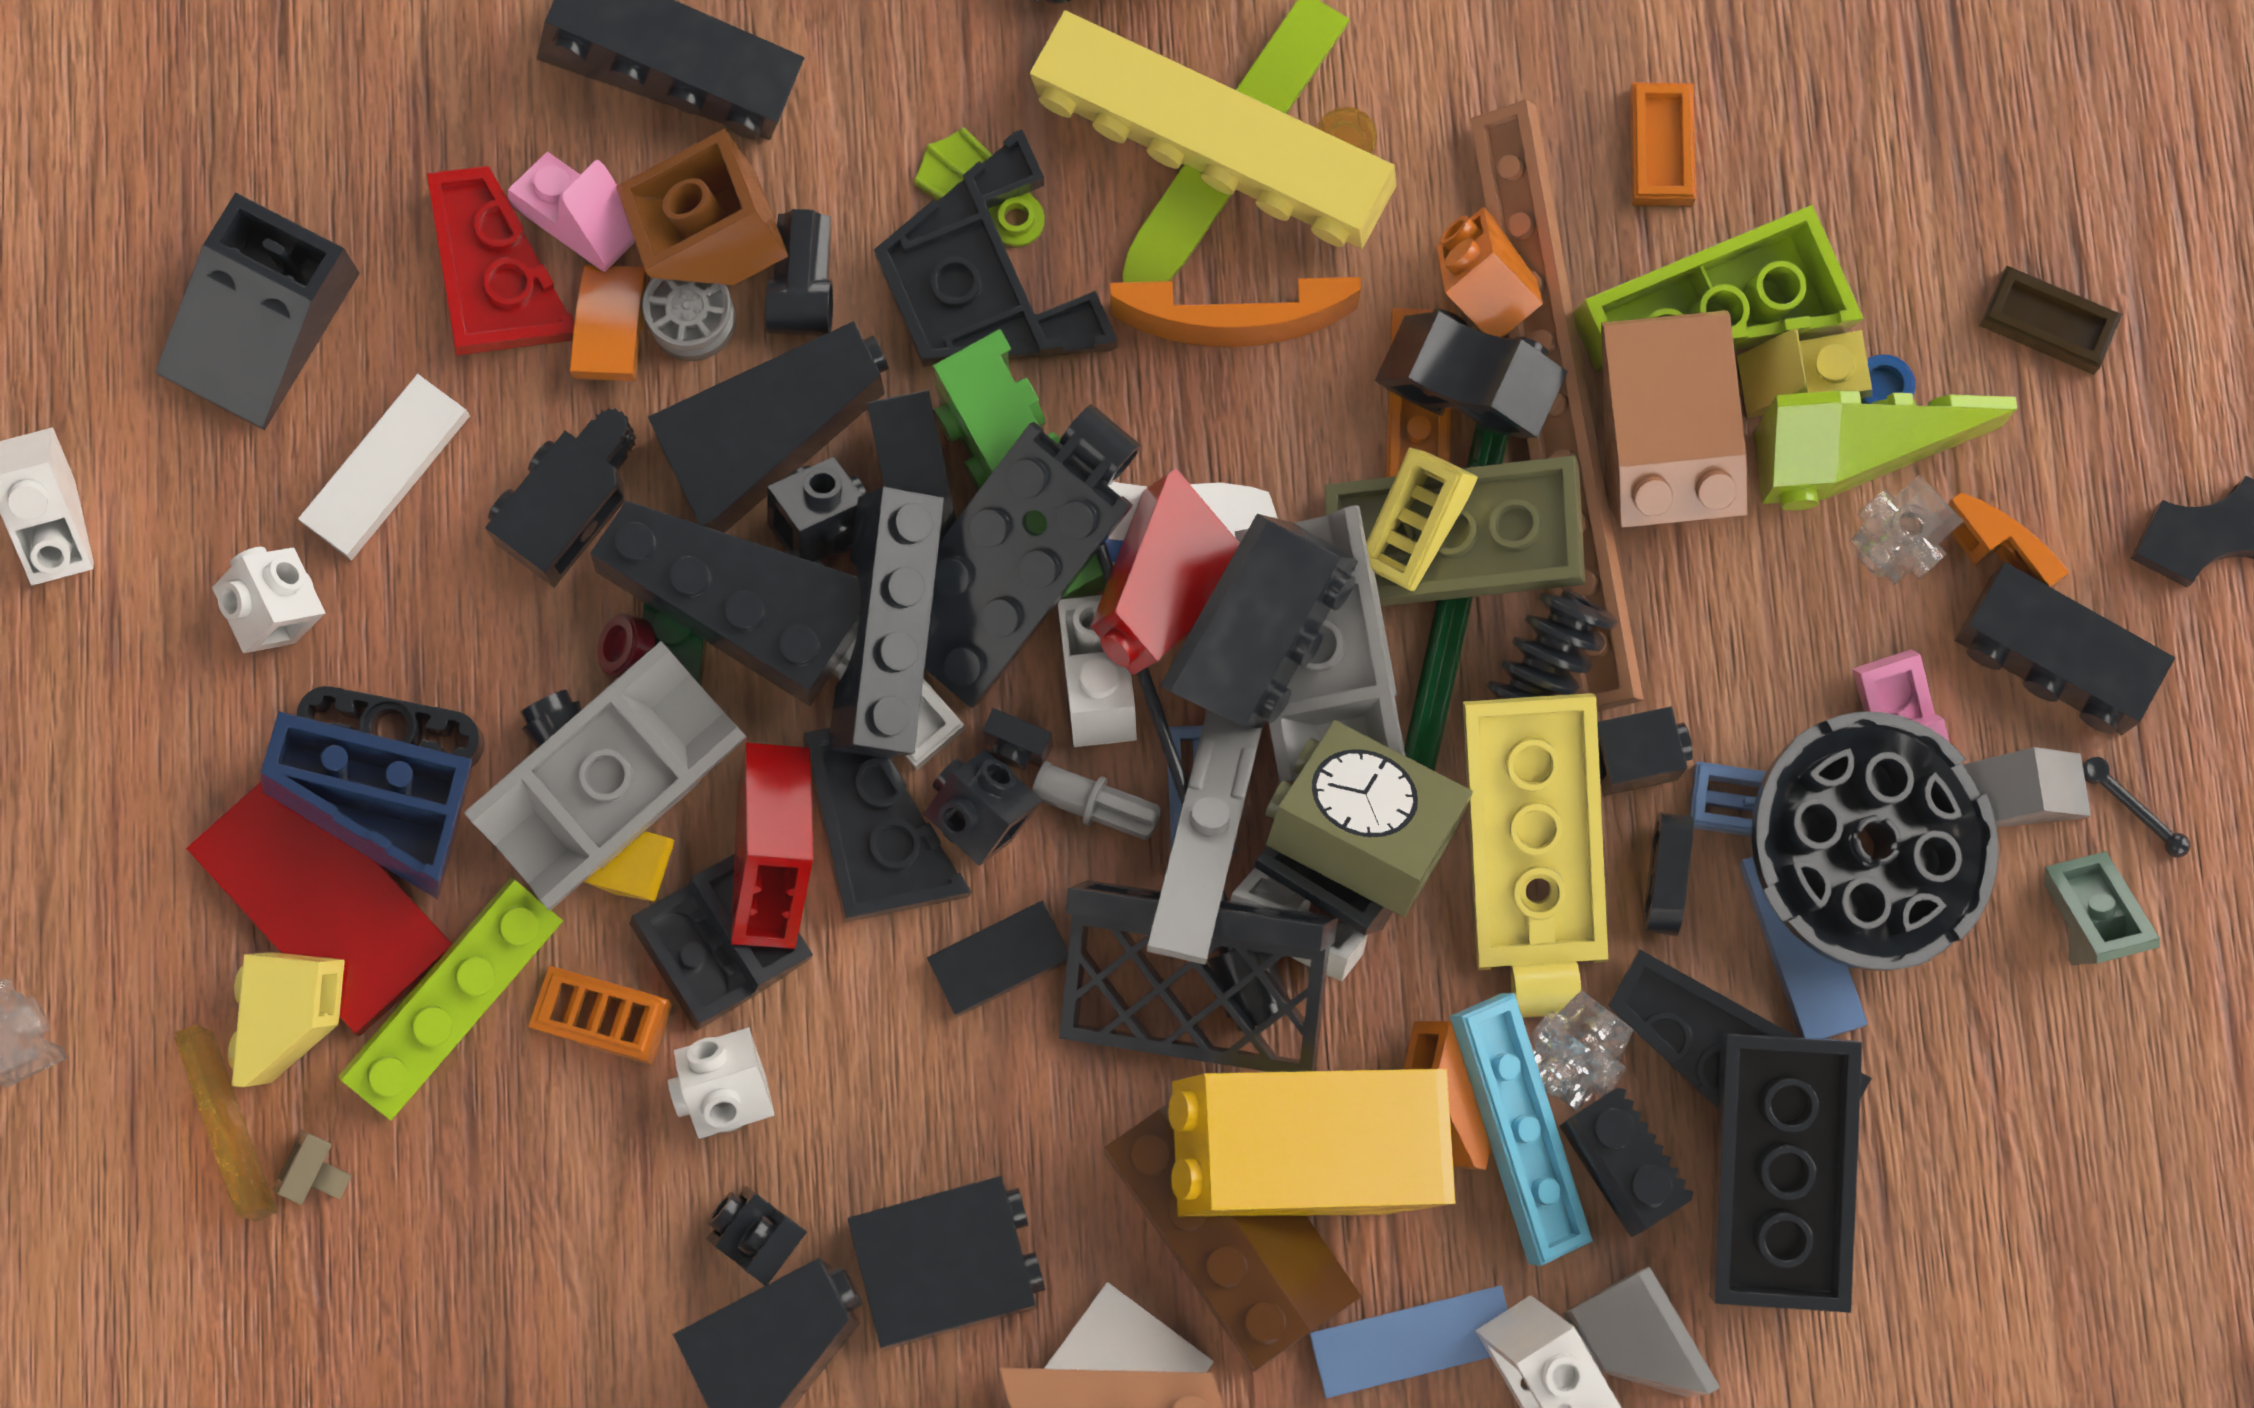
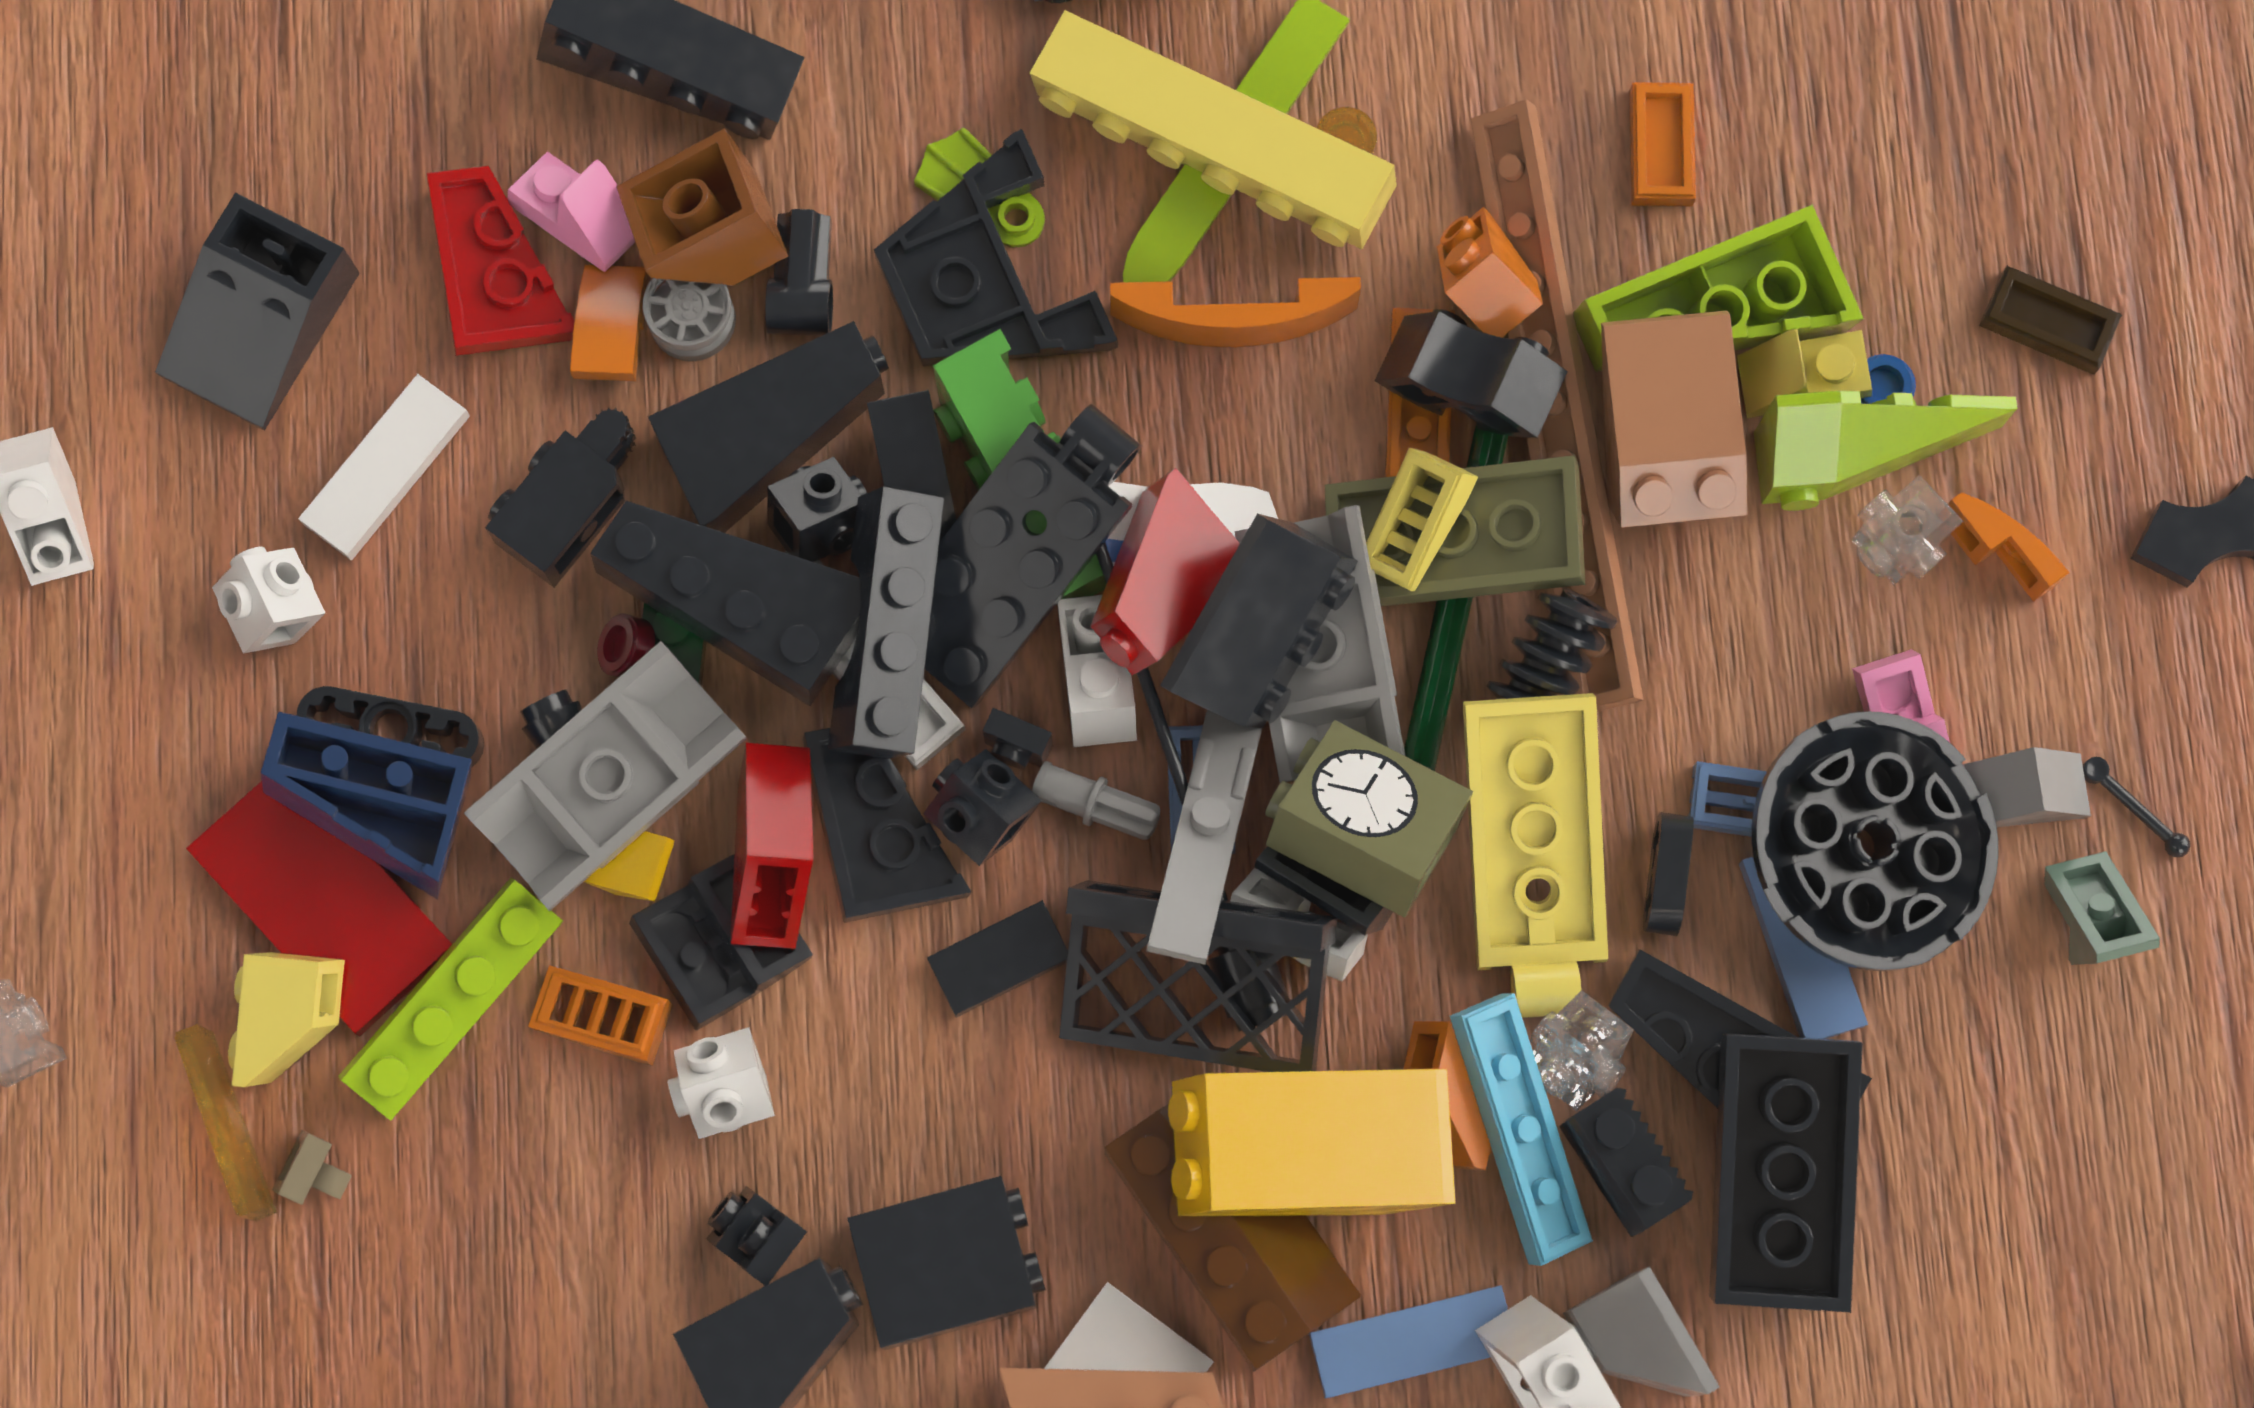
black brick [1597,706,1693,796] -> none
black brick [1954,562,2176,735] -> none

